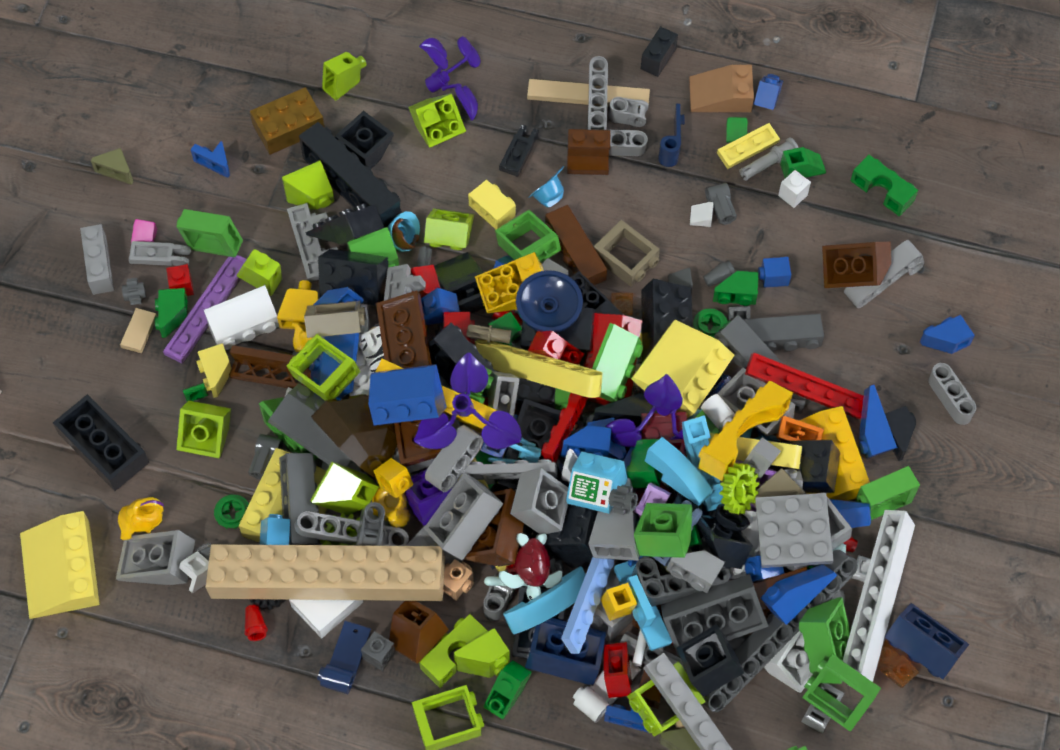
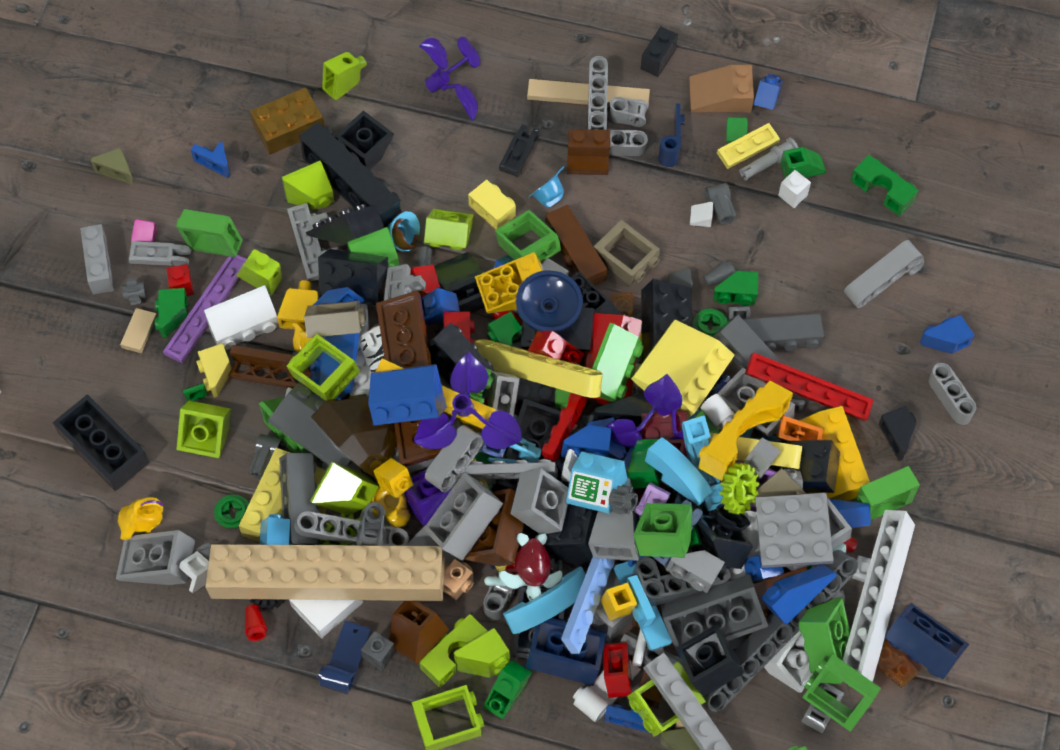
light yellow slope [20,511,100,619] -> none
lime slope [408,93,466,148] -> none
dark tan axle [467,324,511,344] -> none
blue brick [758,257,791,288] -> none
reddish brown slope [822,241,892,288] -> none
blue slope [859,385,897,459] -> none

